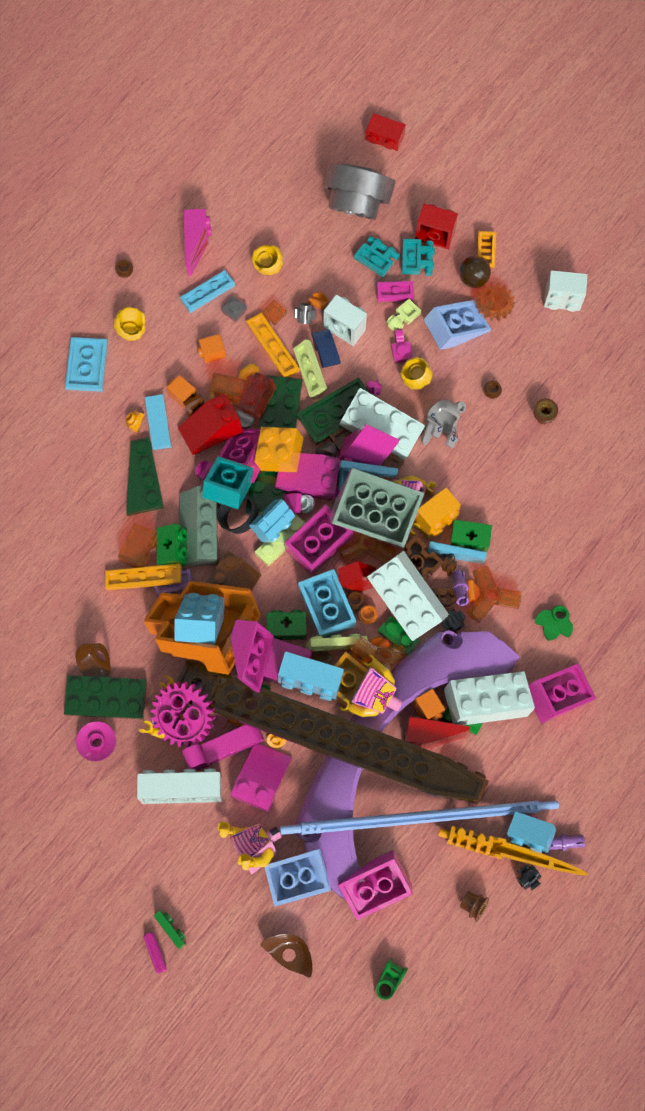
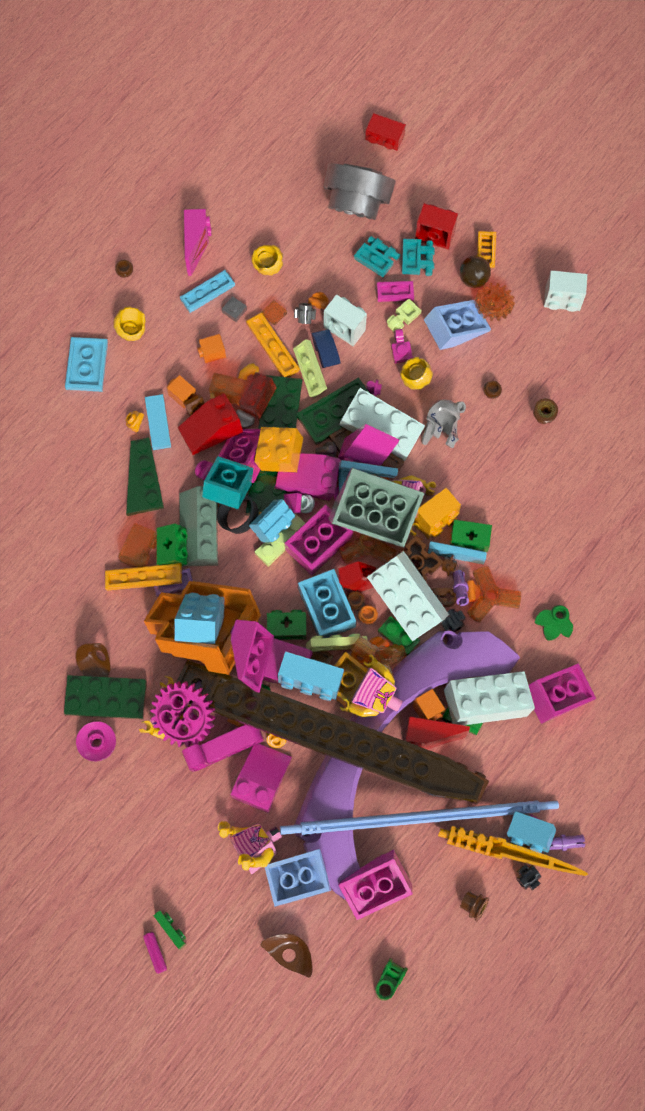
light aqua brick [137,769,222,804] -> none
reddish brown slope [207,550,261,591] -> none

